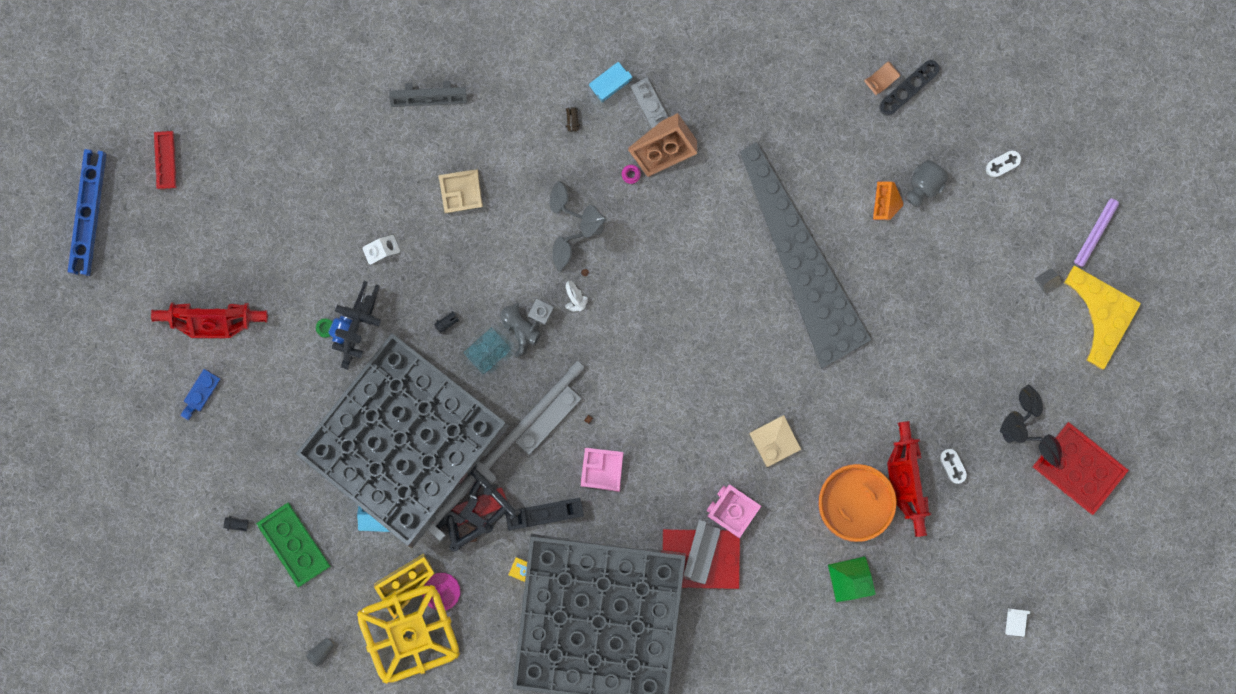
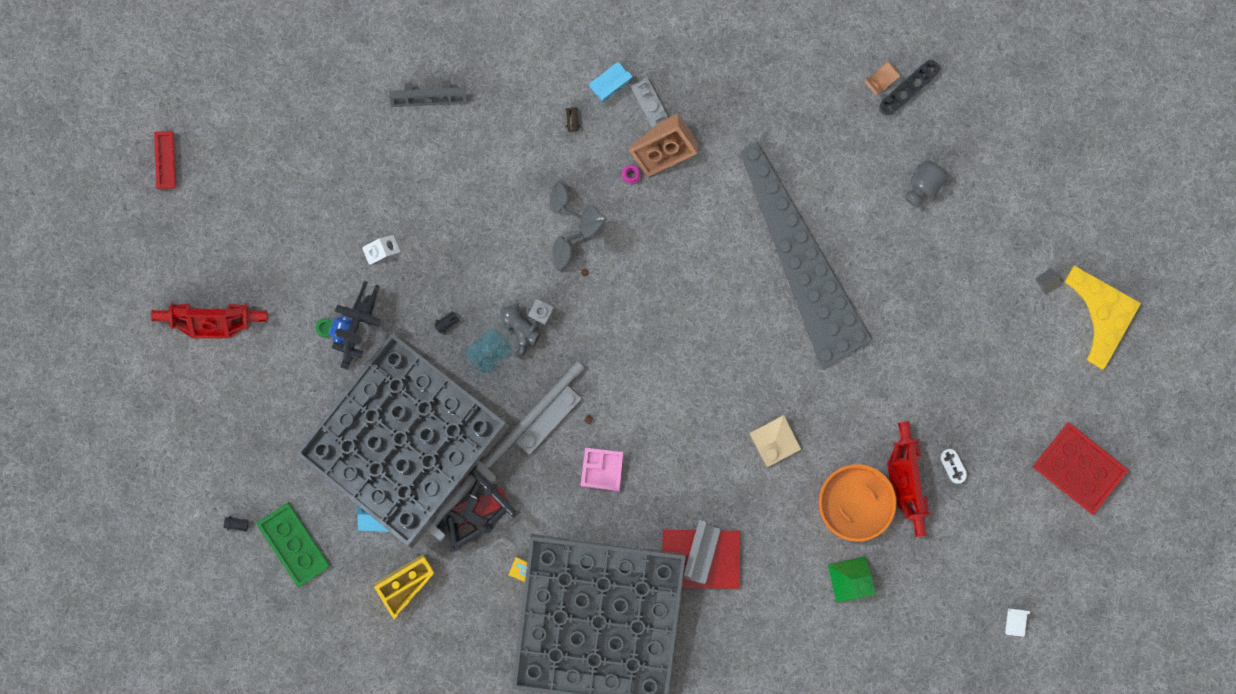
blue piece [68,149,107,276] -> none
blue plate [180,369,221,420] -> none
dark grey cone [306,638,334,667] -> none
yellow plate [357,585,460,684] -> none
dark pink tile [422,573,460,610] -> none
tan plate [438,169,483,213] -> none
black slope [505,497,584,531] -> none
white piece [565,280,588,312] -> none
bright pink plate [706,484,761,538] -> none
orange slope [873,182,903,220] -> none
white beam [986,151,1021,177] -> none
black plant [1000,385,1062,467] -> none
lavender axle [1074,198,1119,267] -> none

